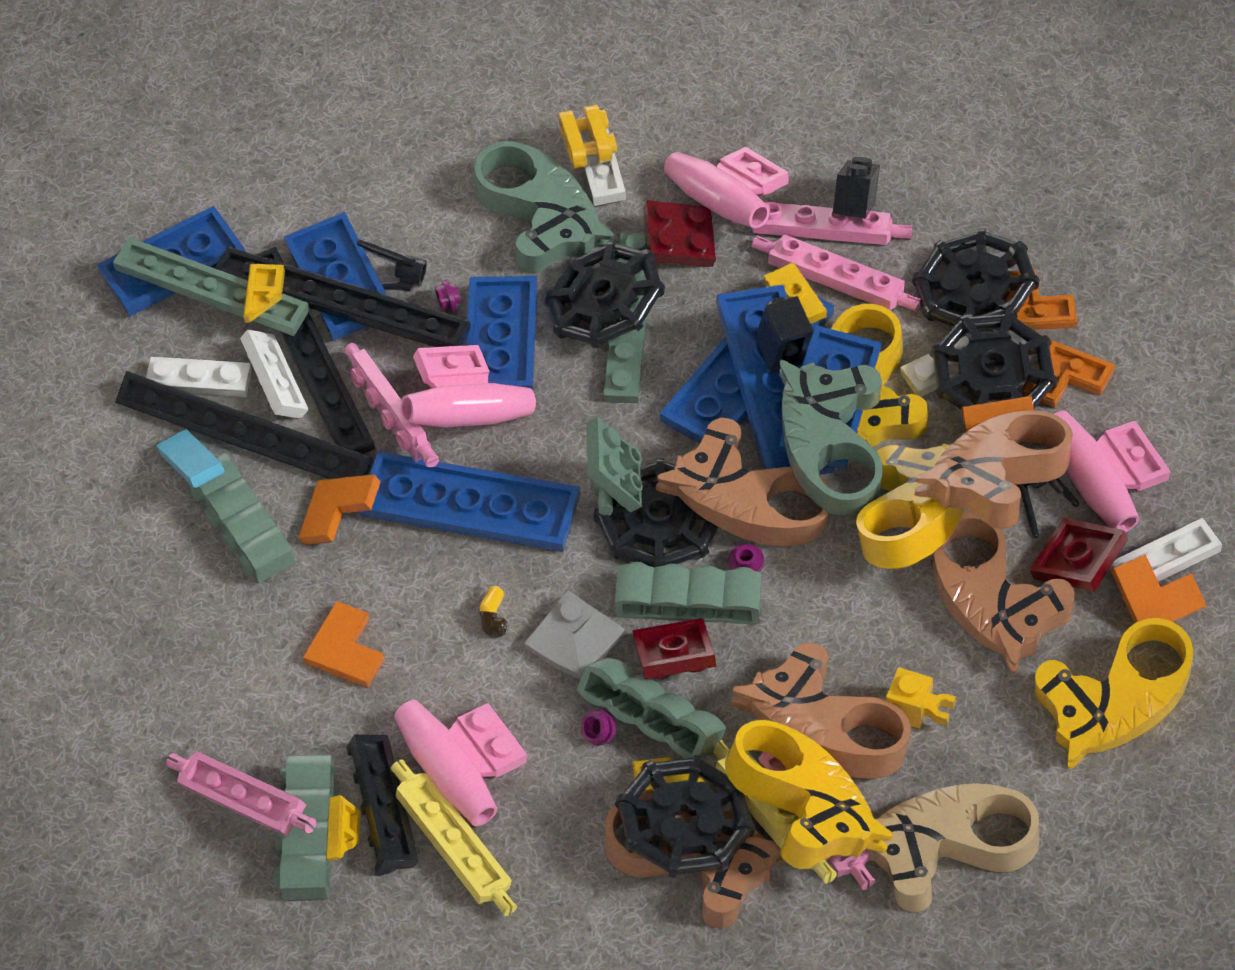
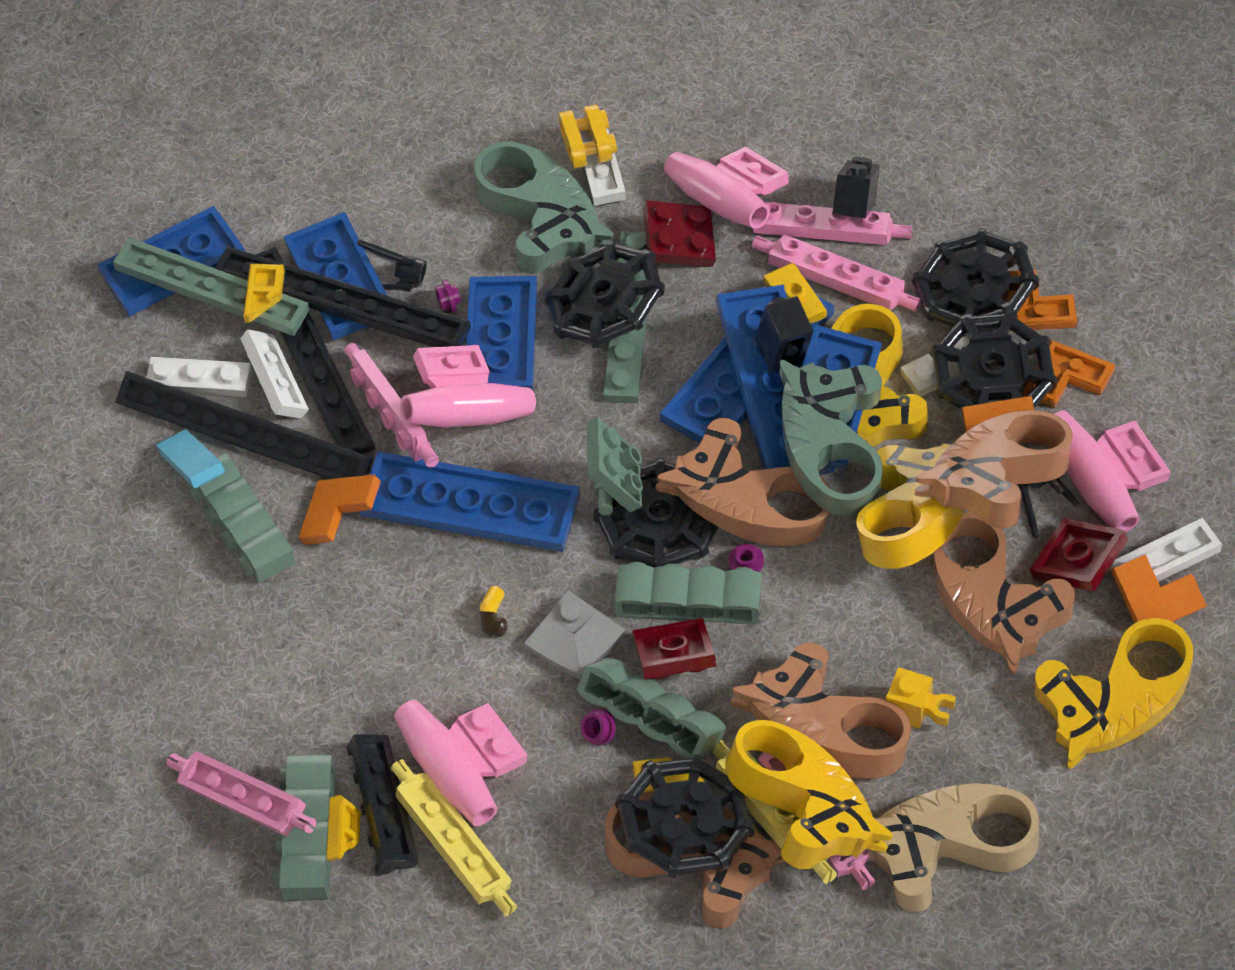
orange tile [303,601,385,688] -> none

